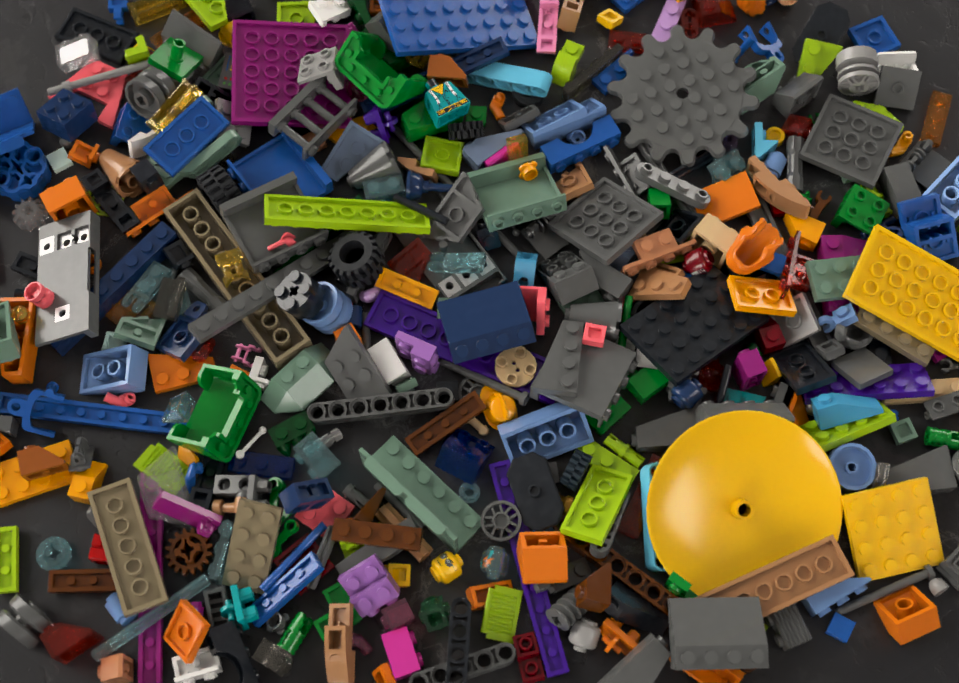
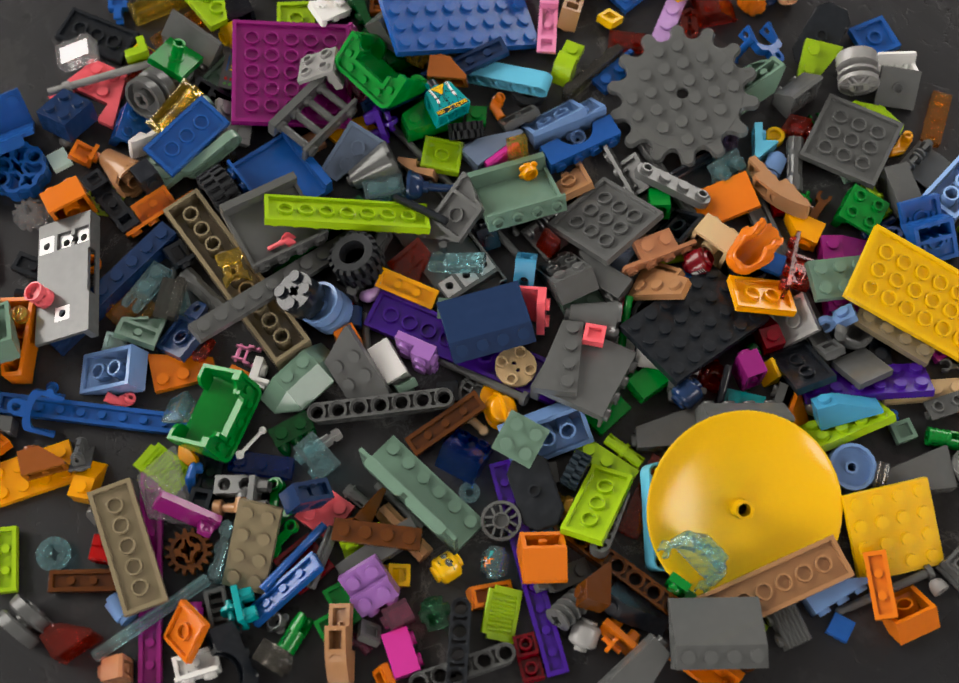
none -> dark grey plate [356,618,382,648]
none -> sand green plate [491,409,550,469]
none -> clear red slope [536,227,561,258]
none -> clear light blue torso [657,531,729,594]
none -> orange plate [863,549,899,621]

